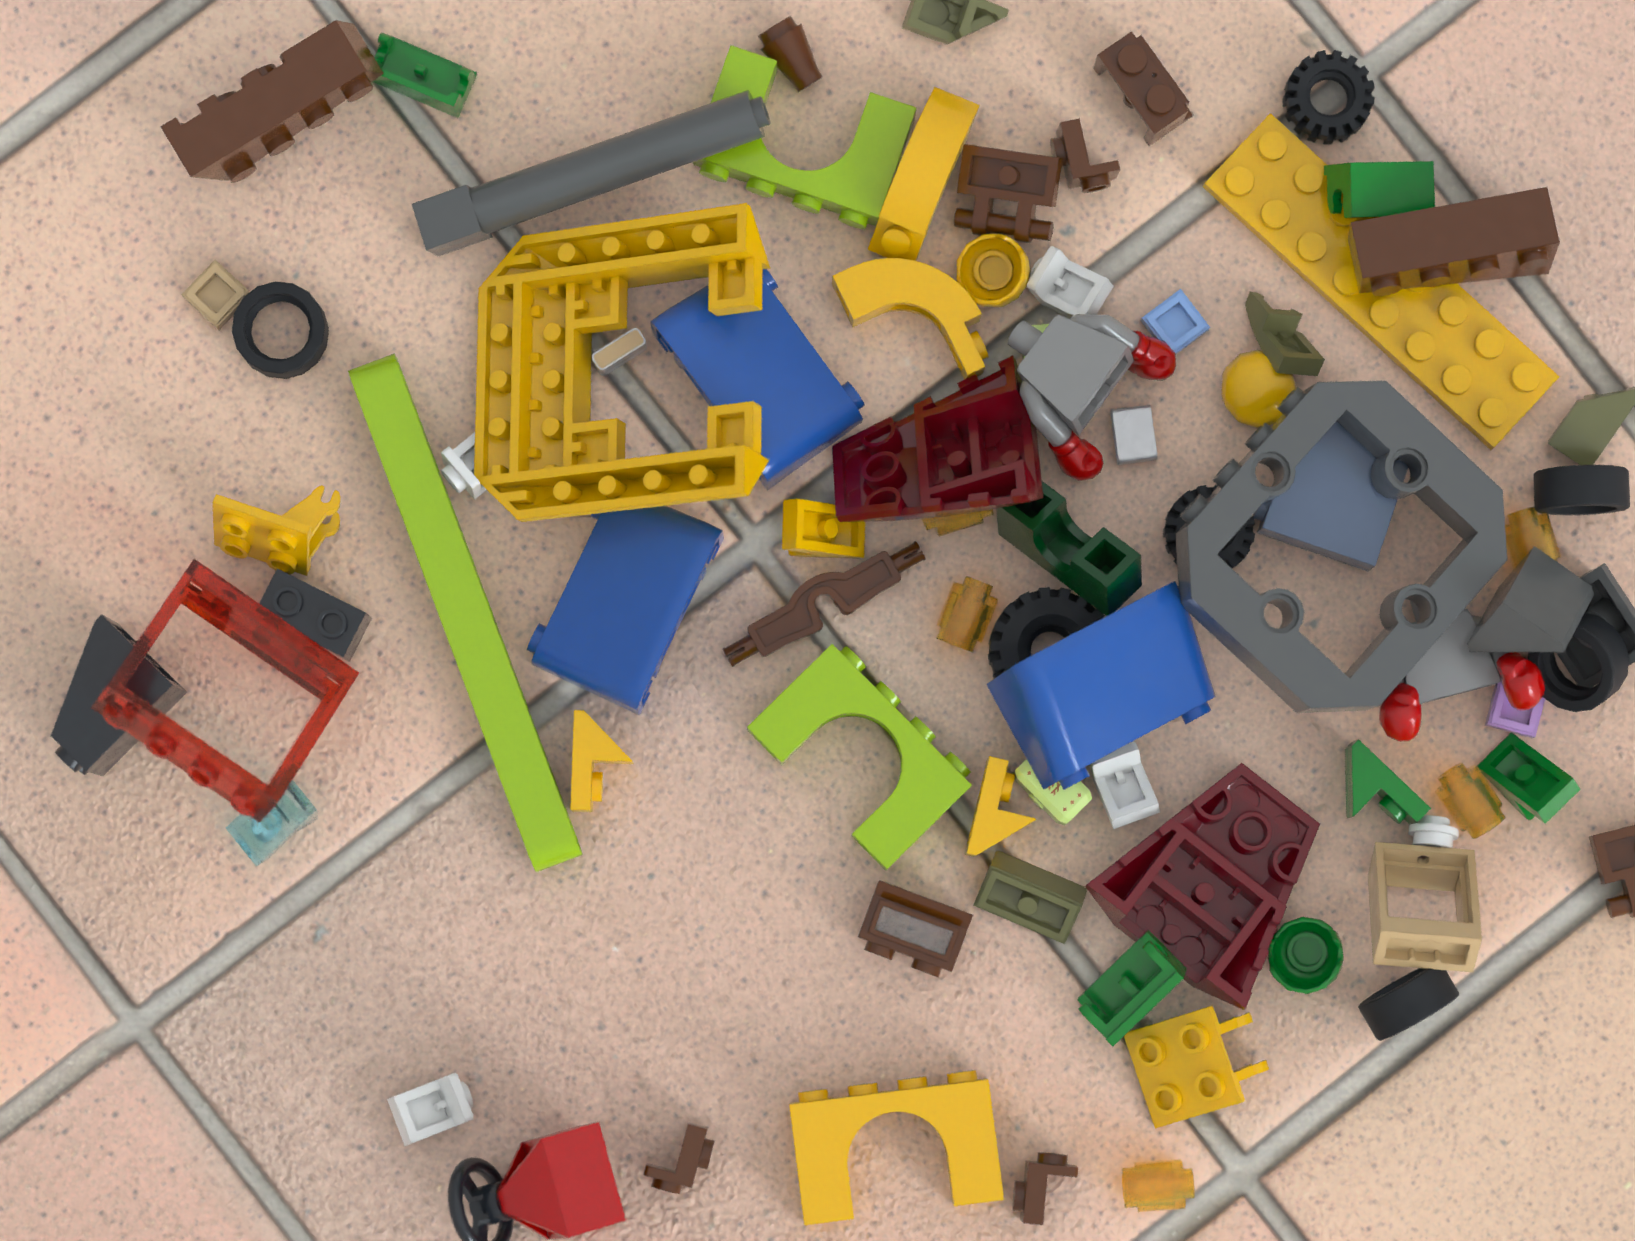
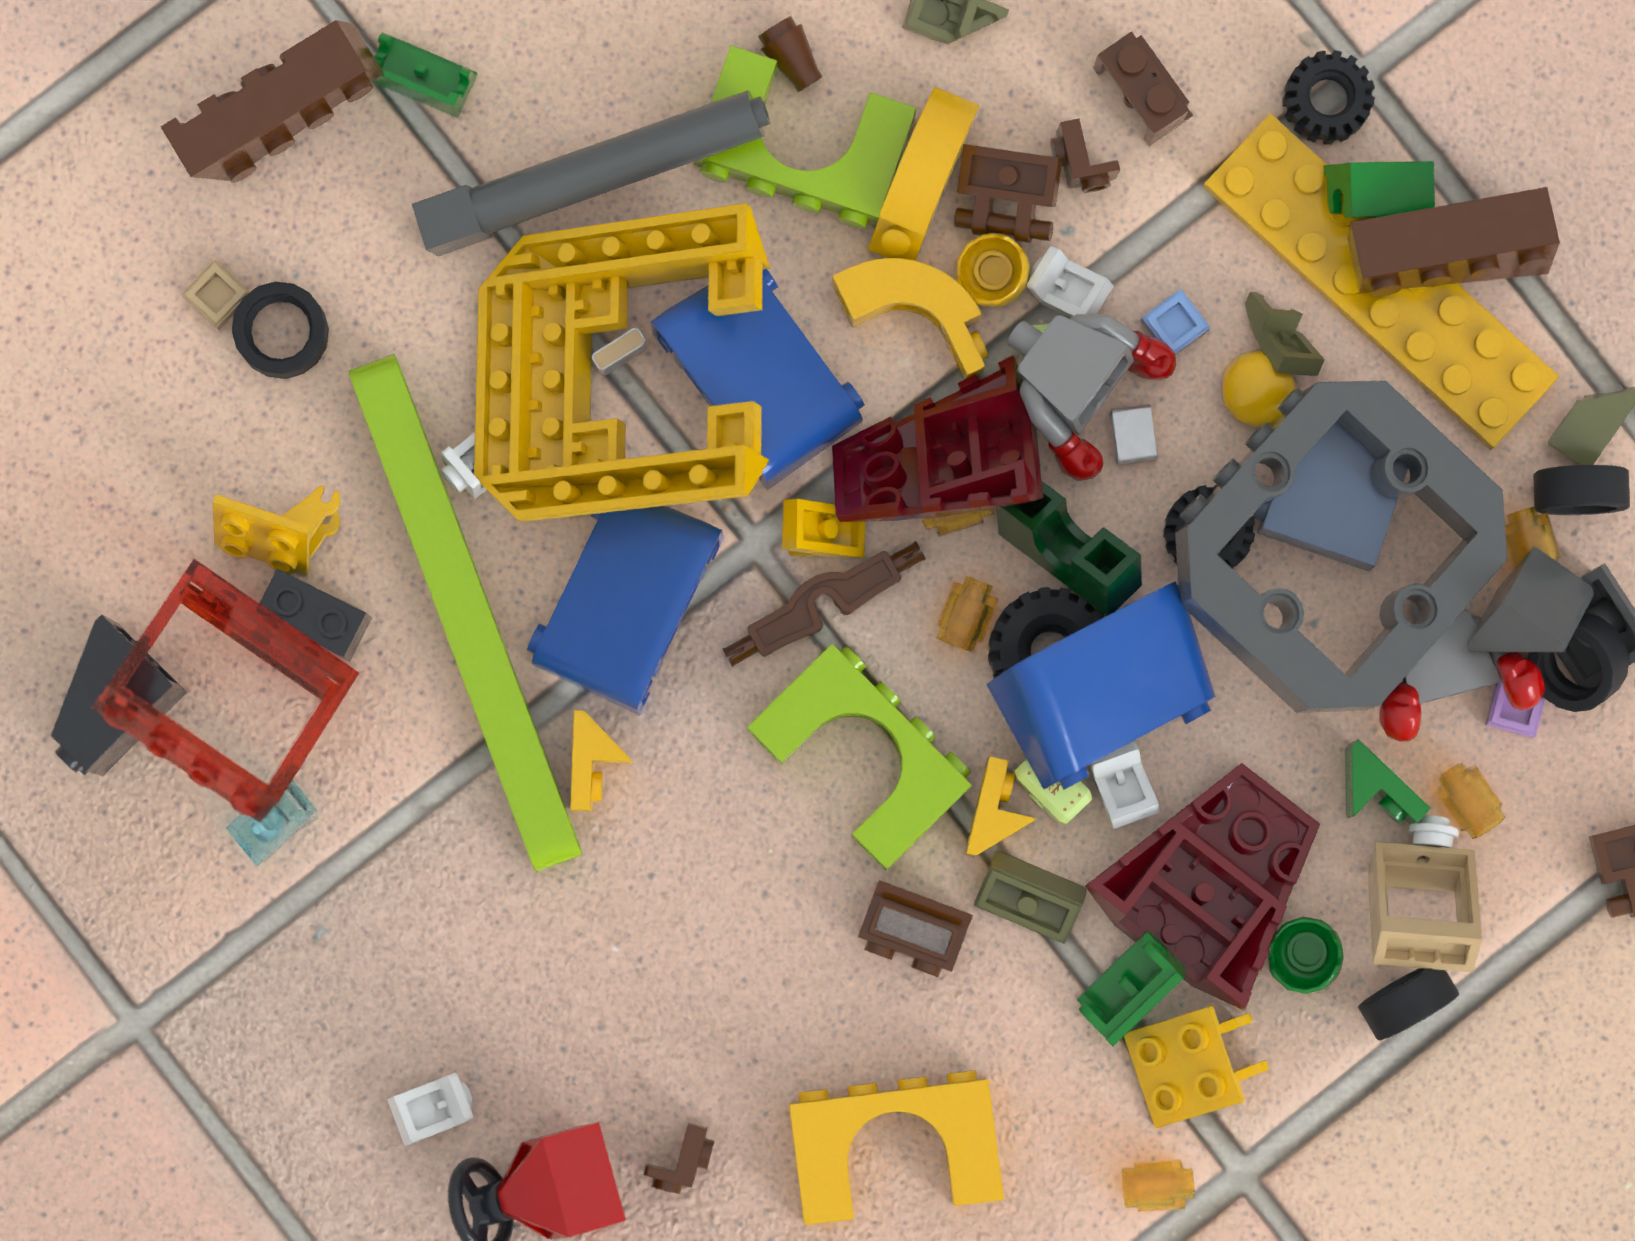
reddish brown bracket [1012,1152,1078,1225] -> none
green slope [1477,732,1581,824] -> none

